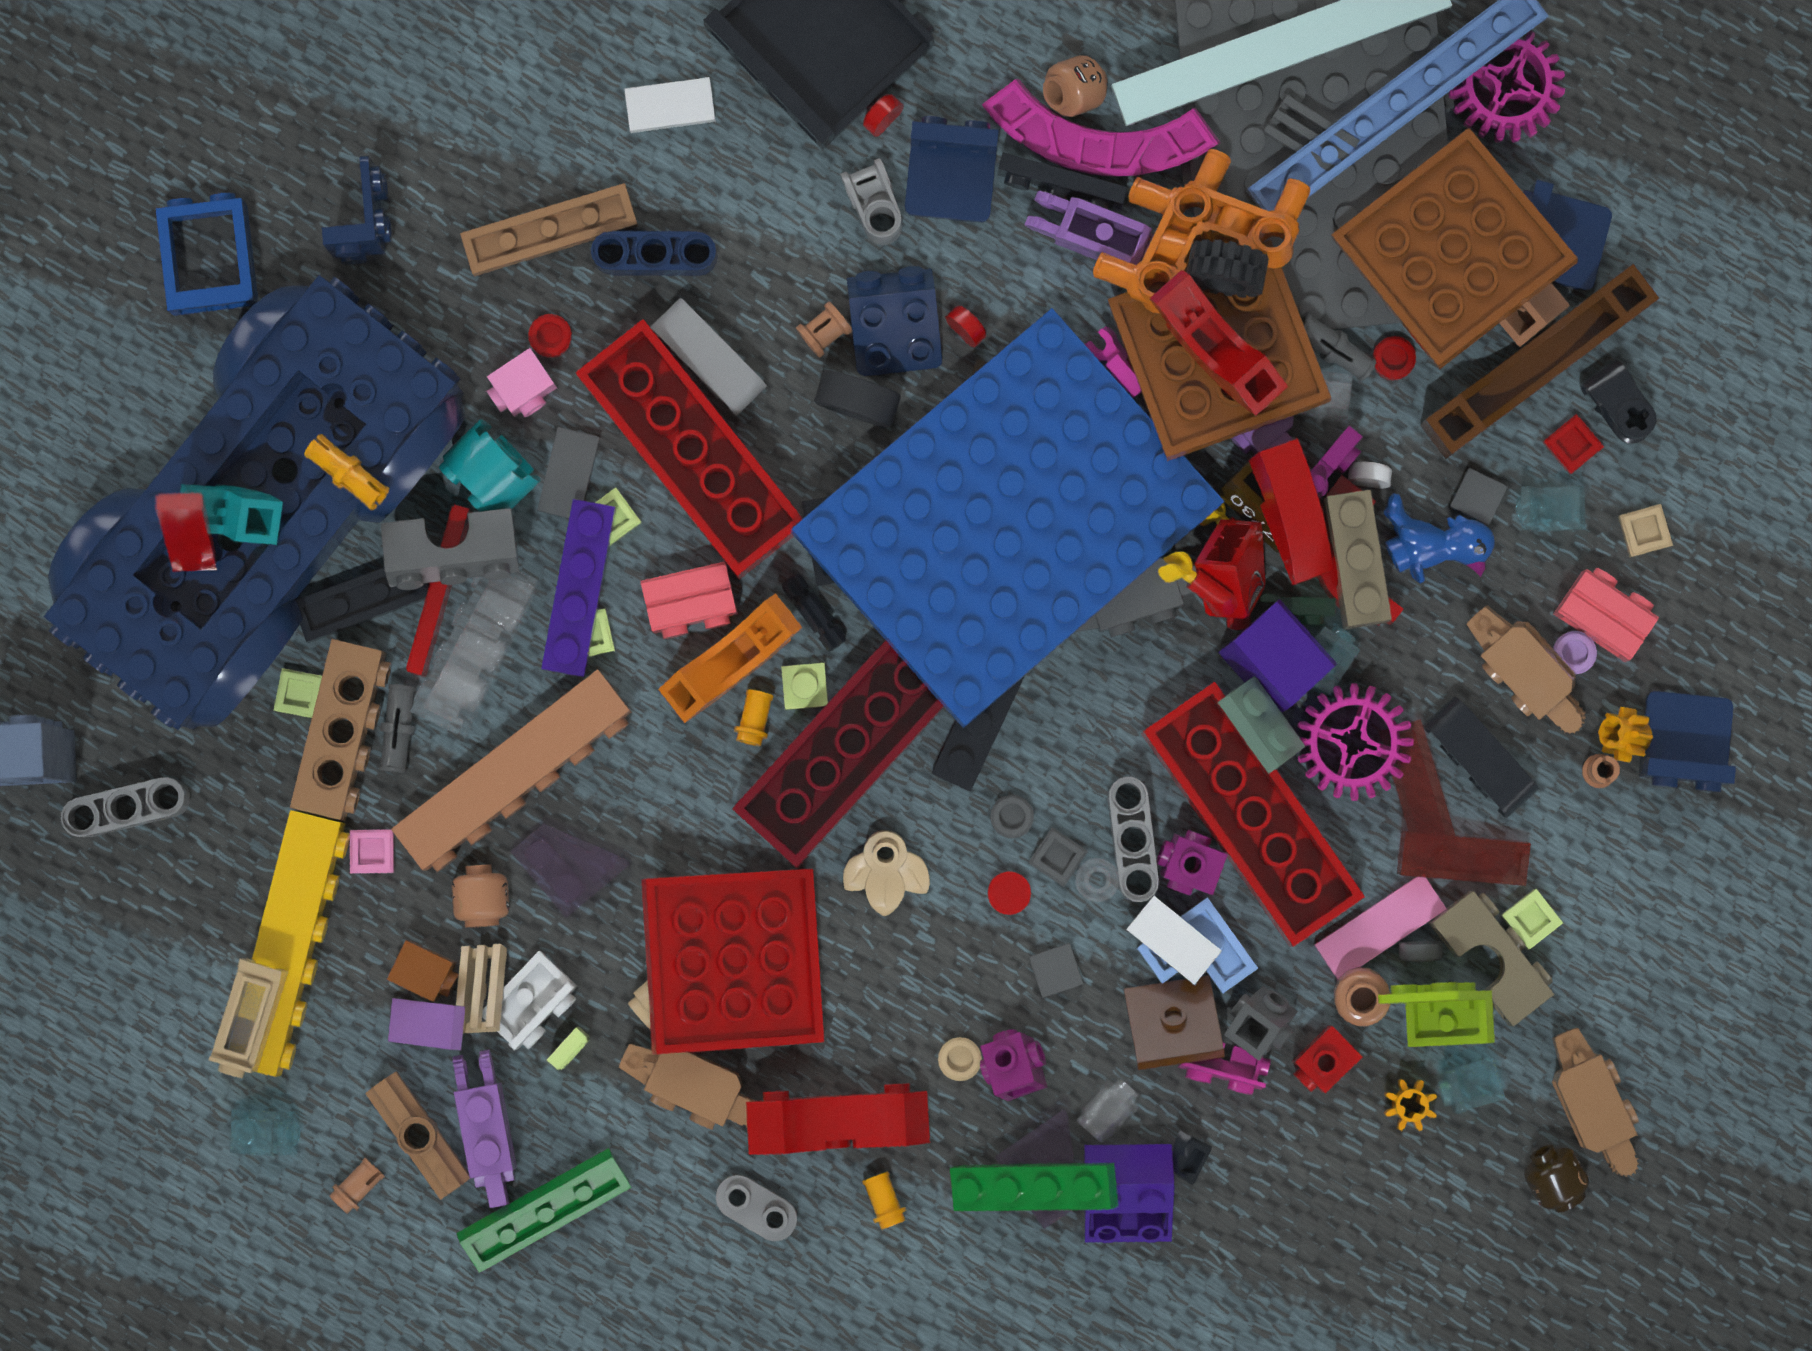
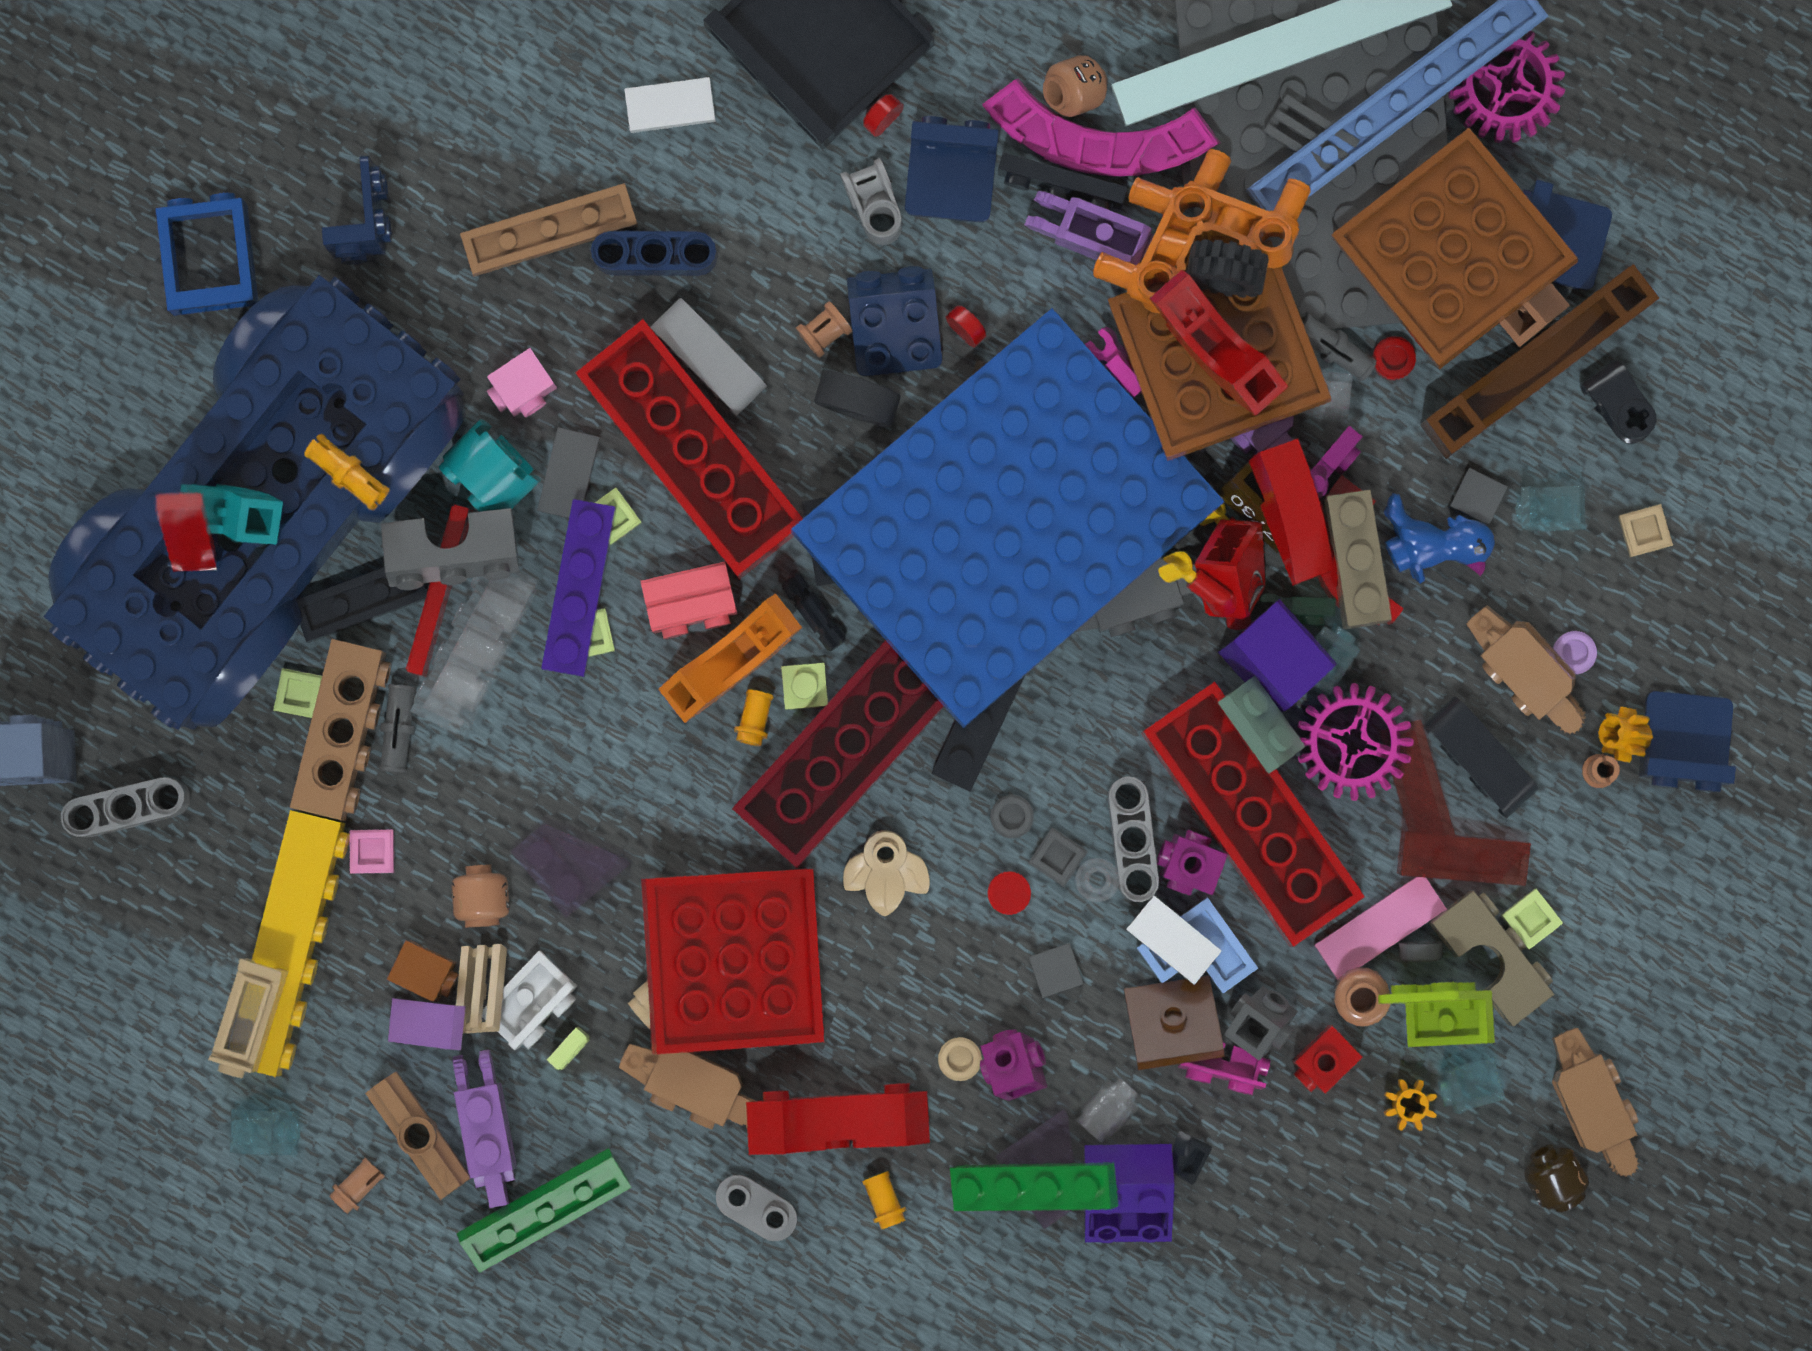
nougat brick [391,669,632,872] -> none
red tile [528,314,572,358] -> none
white tile [1348,462,1392,489] -> none
red tile [1542,414,1604,475] -> none
coral brick [1553,568,1659,662] -> none

